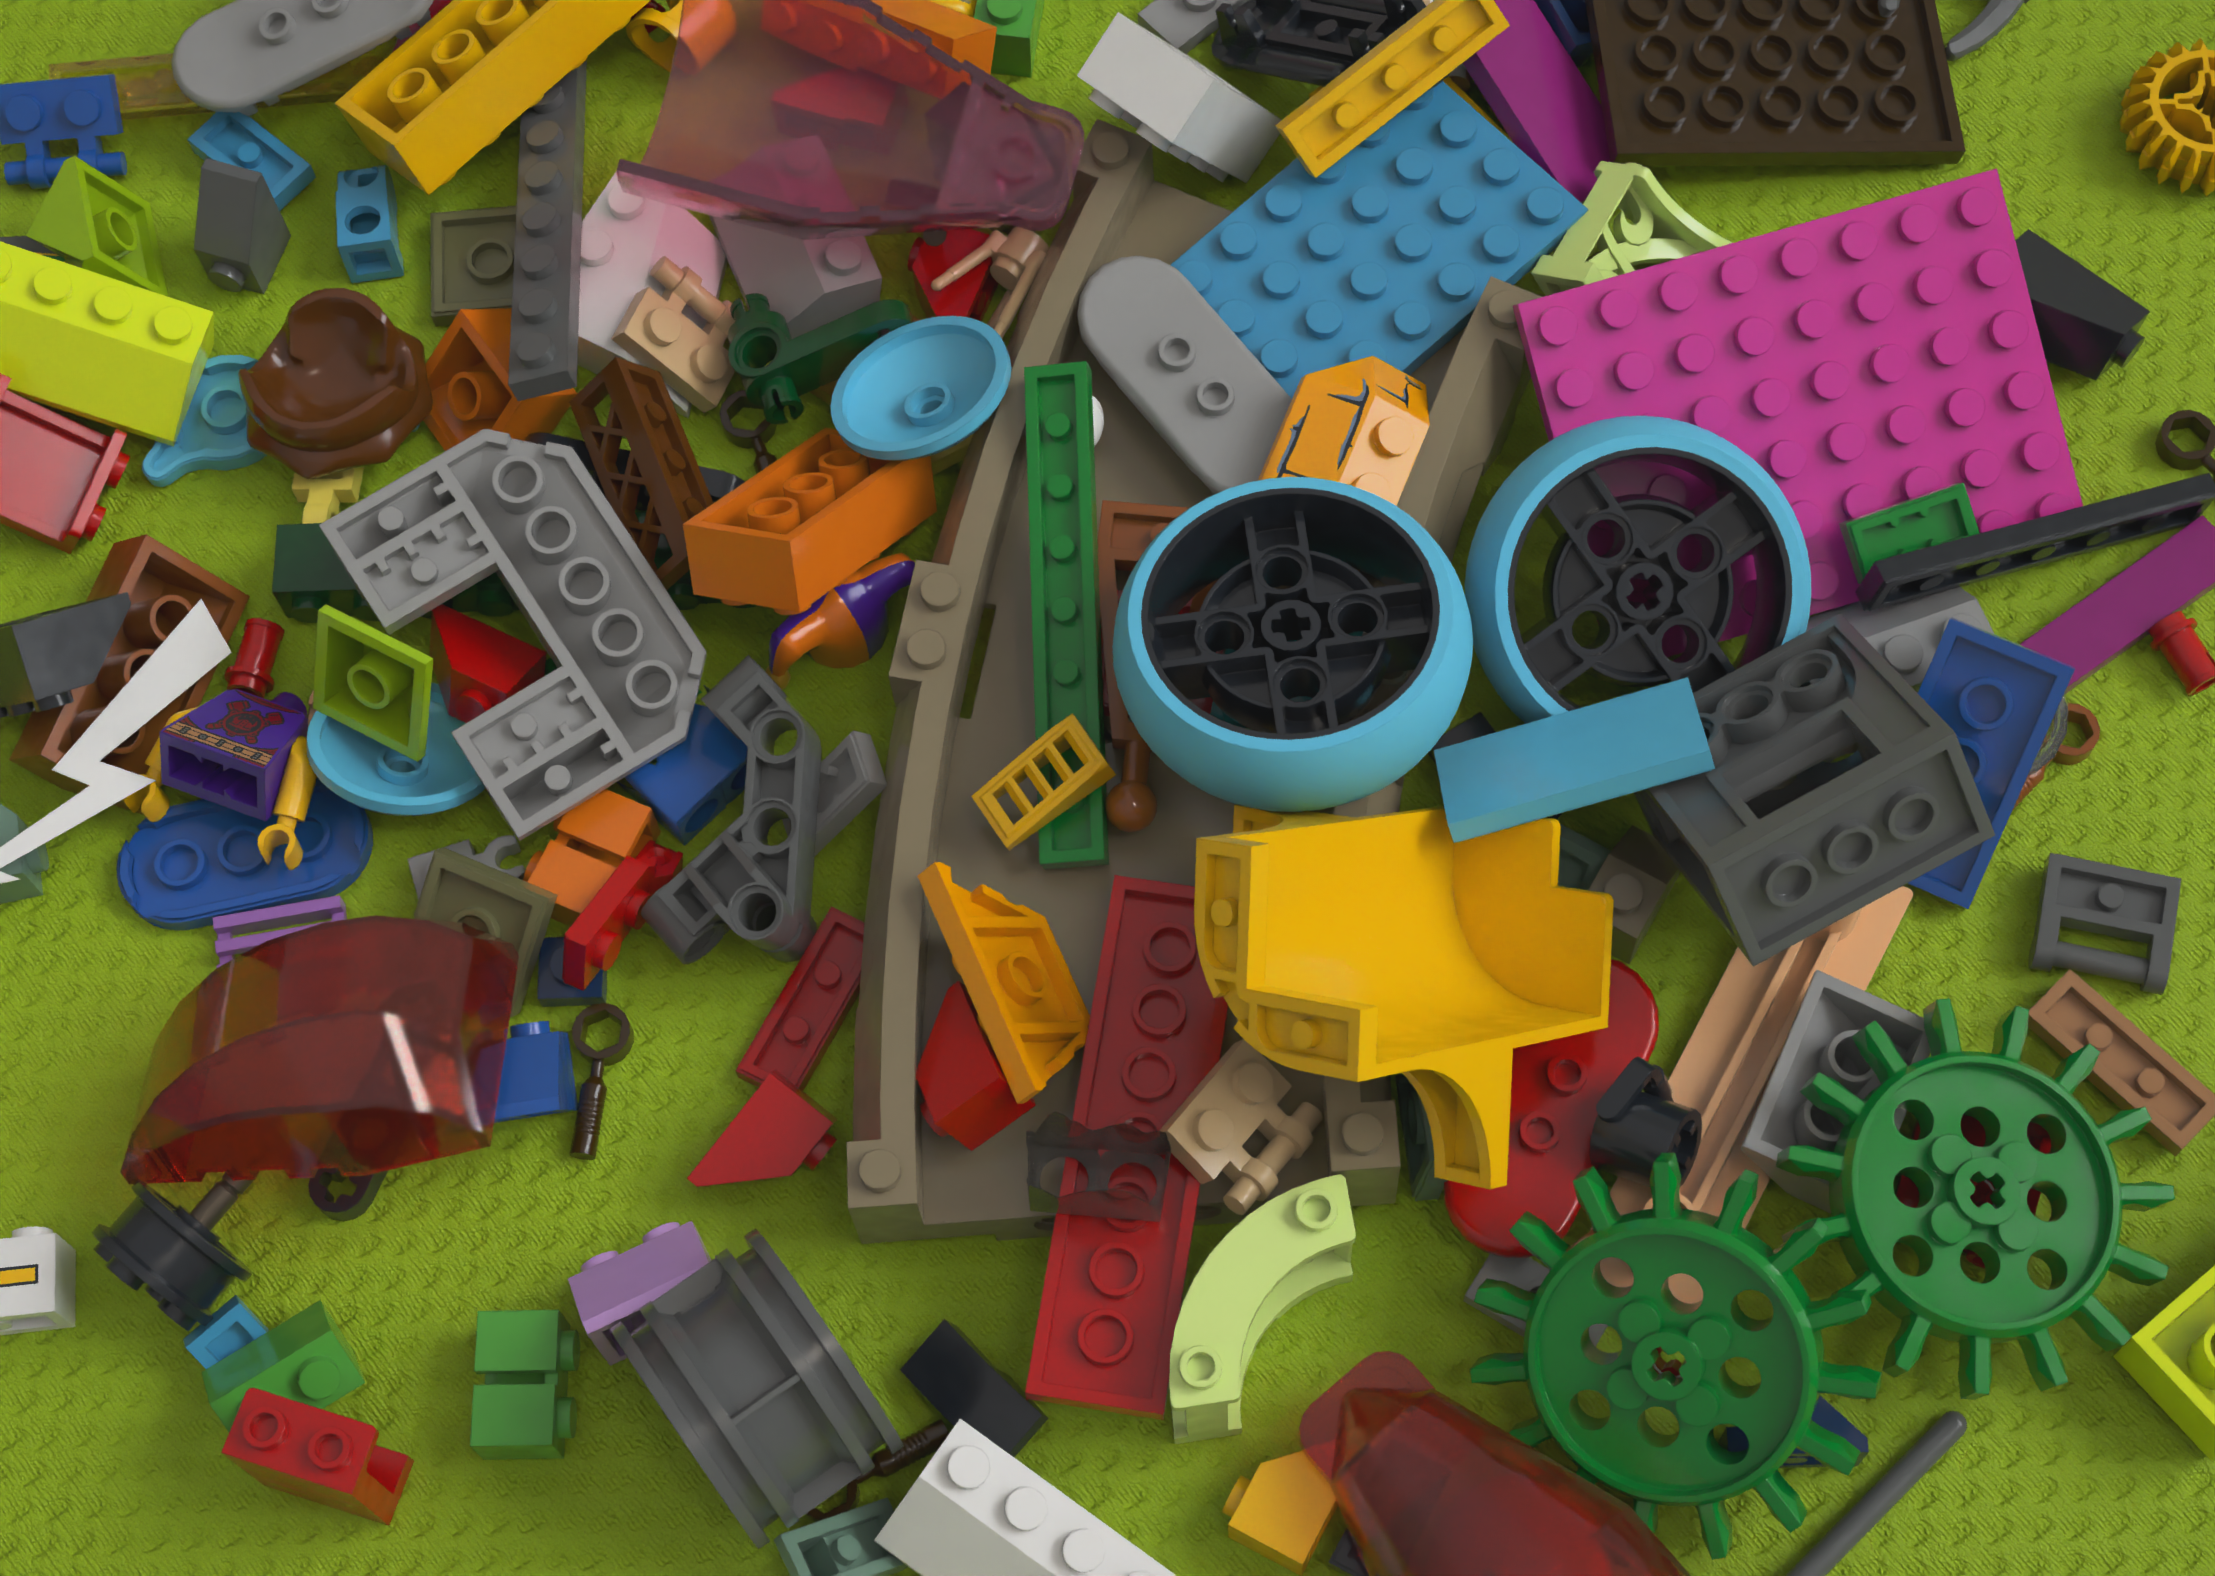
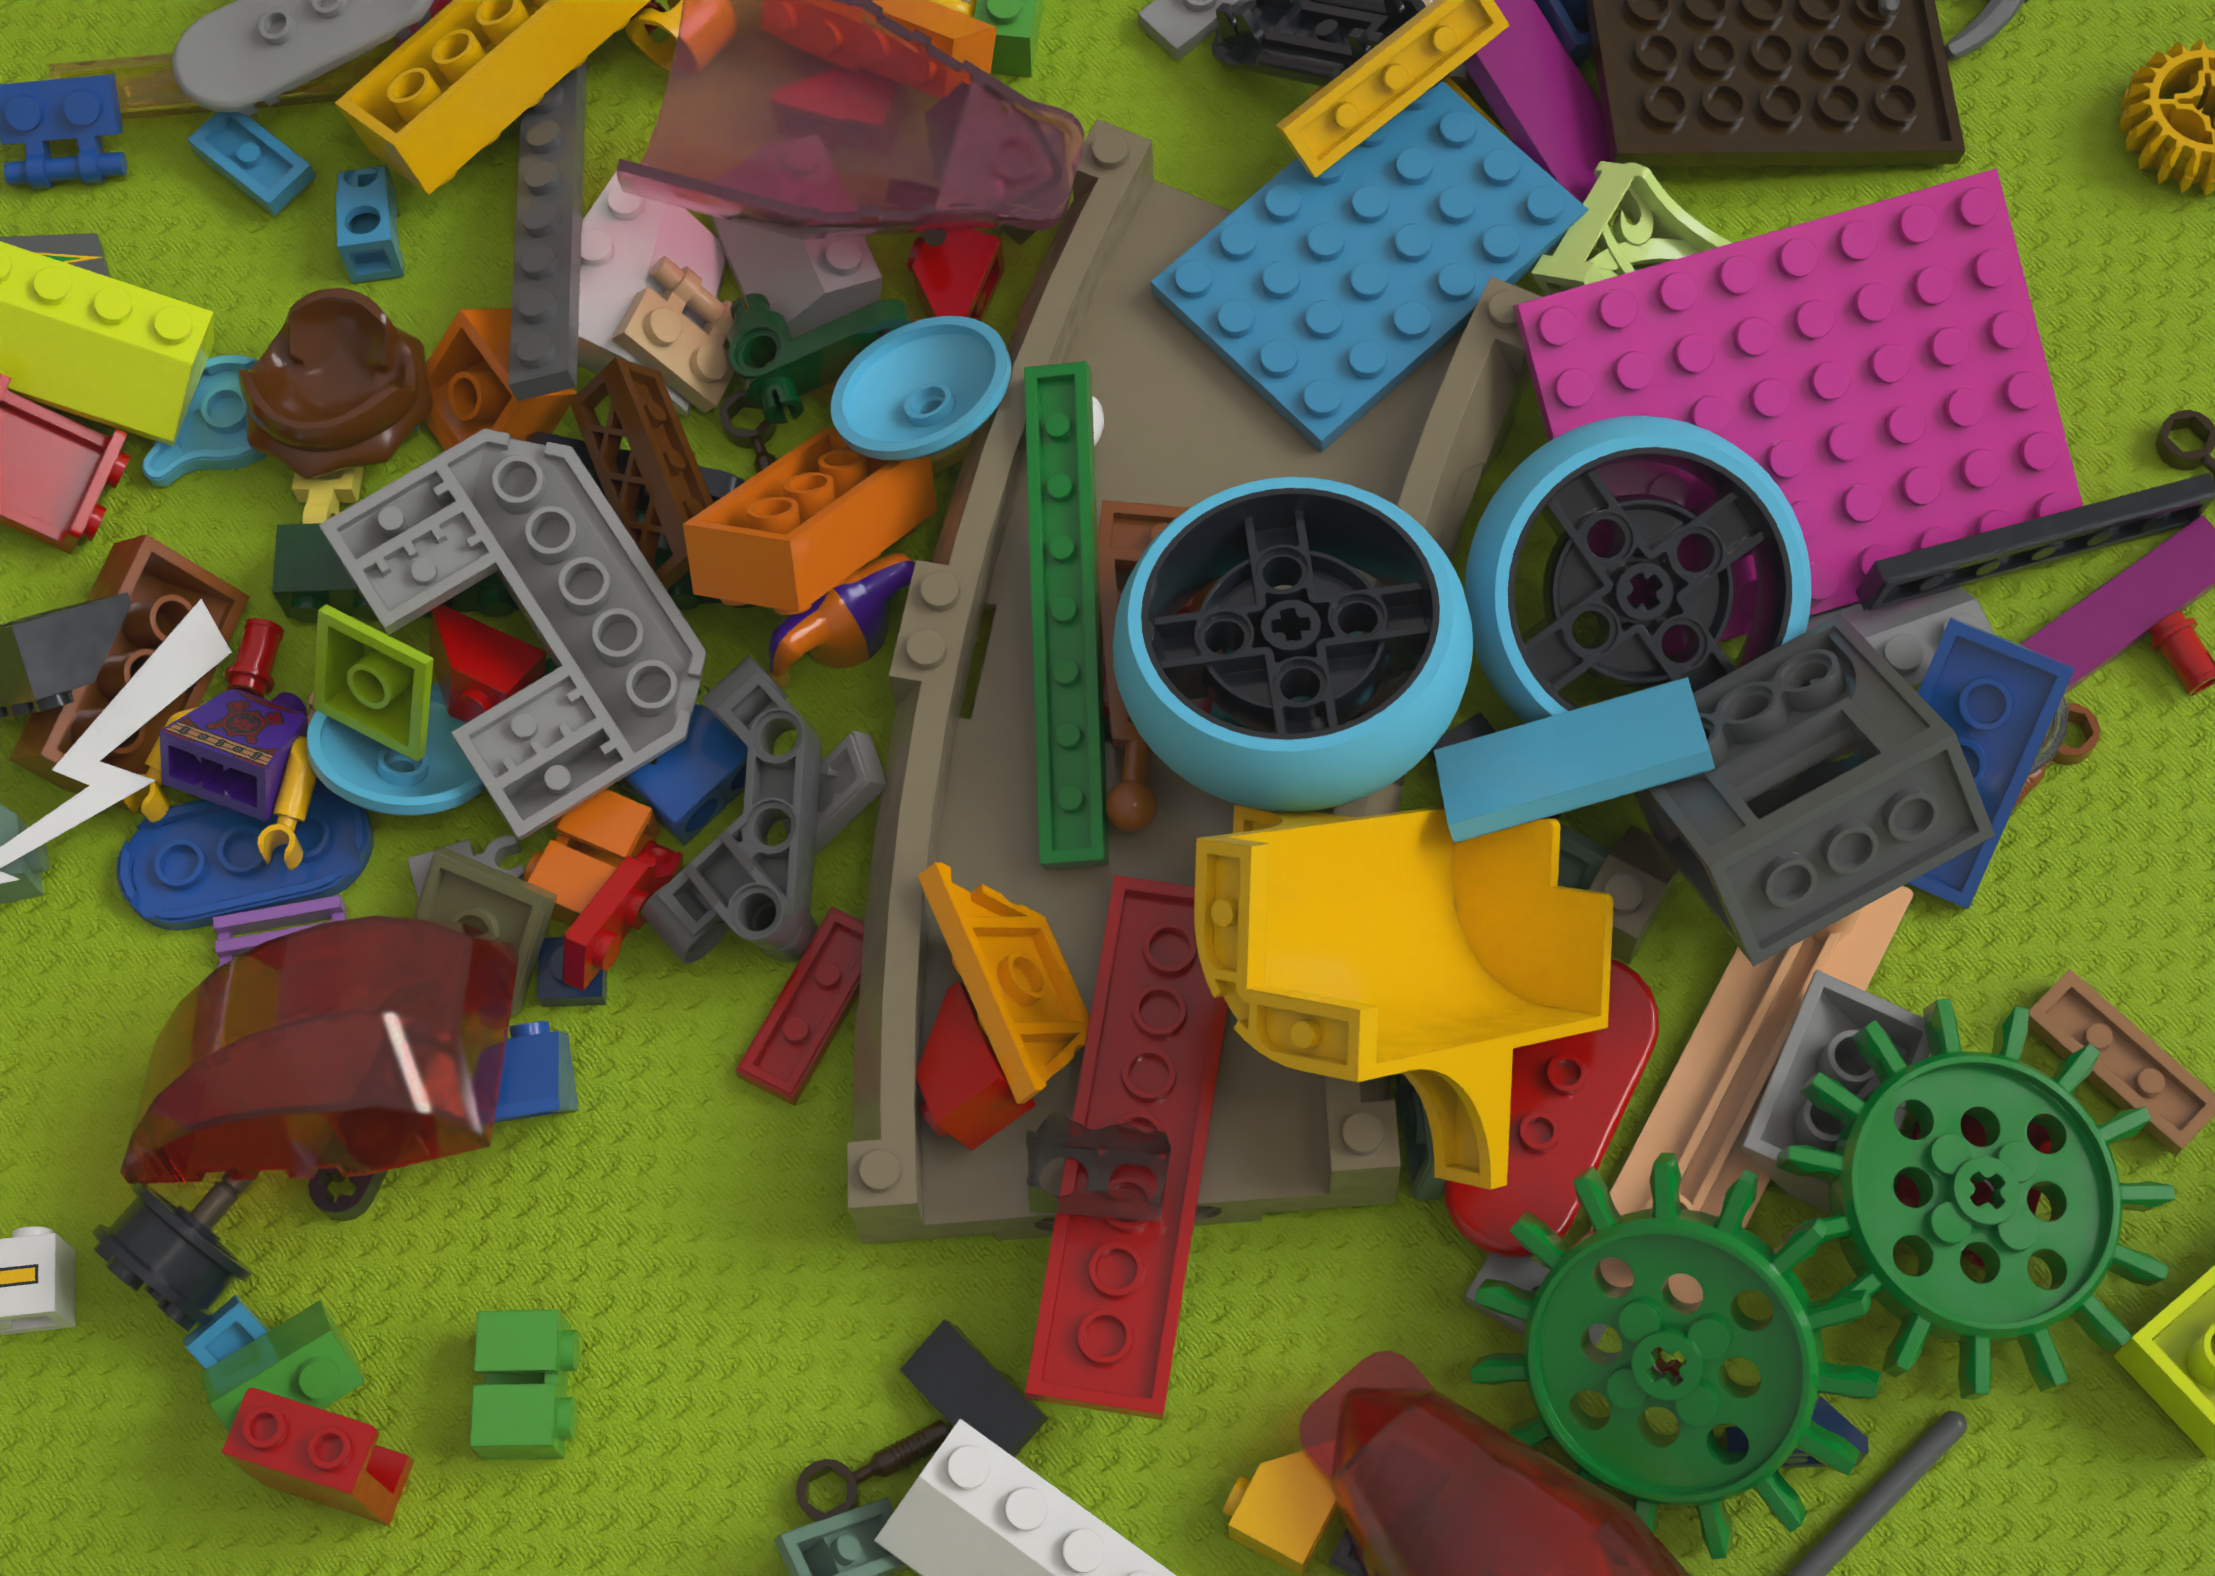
lime slope [26,155,168,297] -> none
dark grey slope [194,158,291,294] -> none
olive tile [430,206,517,327] -> none
lavender slope [568,1221,711,1366] -> none
dark brown piece [570,1003,634,1160] -> none
dark grey wheel [610,1228,904,1550] -> none
red slope [687,1070,837,1187] -> none
tan plant [931,226,1049,338] -> none
yellow slope [971,713,1117,851] -> none
white brick [1077,12,1281,183] -> none
light grey piece [1077,256,1292,494] -> none
tan plate [1155,1039,1323,1215] -> none
yellowish green fence [1169,1174,1356,1444] -> none
light orange wedge [1258,356,1430,571] -> none
black piece [1589,1057,1702,1187] -> none
green plate [1839,483,1980,584] -> none
black slope [2015,229,2150,380] -> none
dark grey plate [2028,853,2181,995] -> none

